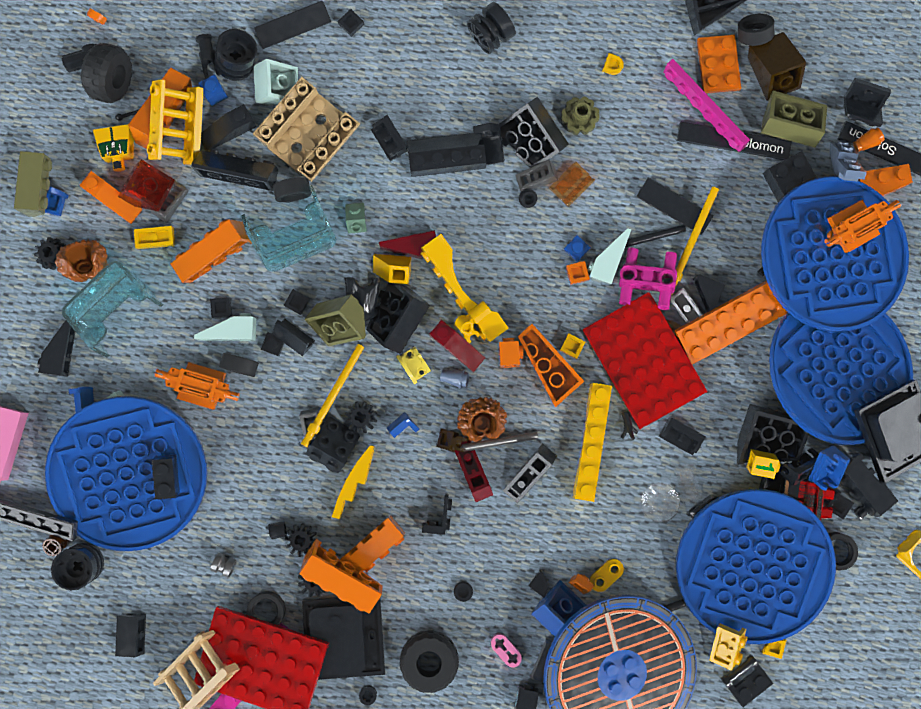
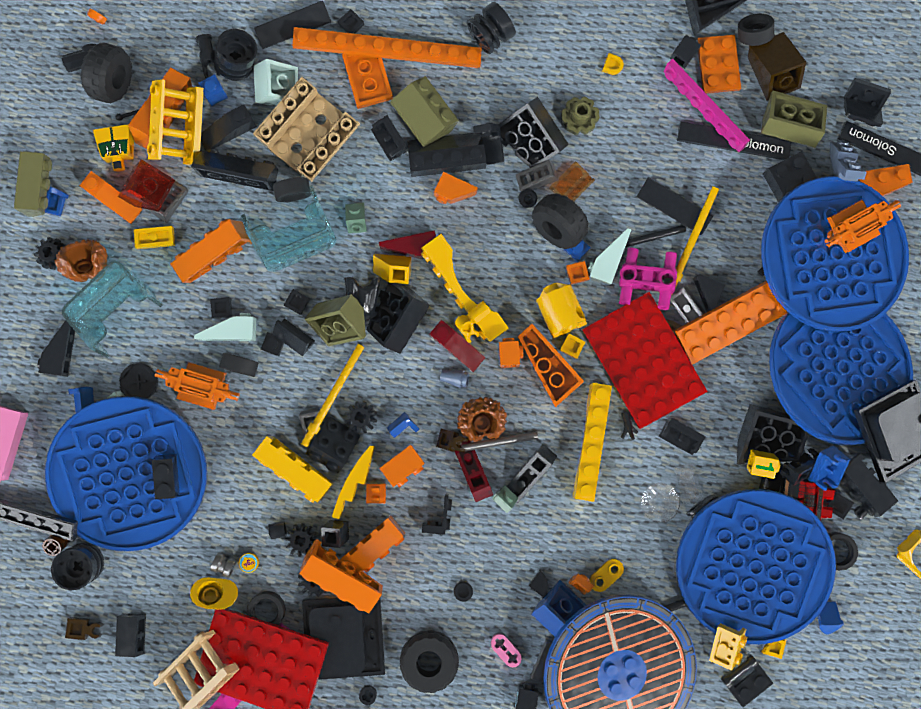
light yellow piece [396,346,431,385] -> none
orange cone [853,127,885,152] -> none
none -> dark brown plate [65,617,103,640]
none -> black tile [119,363,158,399]
none -> yellow piece [190,577,238,609]
none -> tile [239,553,259,573]
none -> yellow wedge [252,436,334,503]
none -> orange plate [292,27,482,68]
none -> black brick [321,520,349,548]
none -> orange plate [342,54,393,109]
none -> orange tile [366,484,386,504]
none -> orange brick [379,445,425,487]
none -> olive slope [390,76,459,147]
none -> orange slope [434,172,478,204]
none -> sand green bracket [492,485,519,513]
none -> black tyre [532,193,589,249]
none -> yellow cylinder [536,282,587,338]
none -> black brick [670,35,701,69]
none -> blue tile [817,601,844,635]

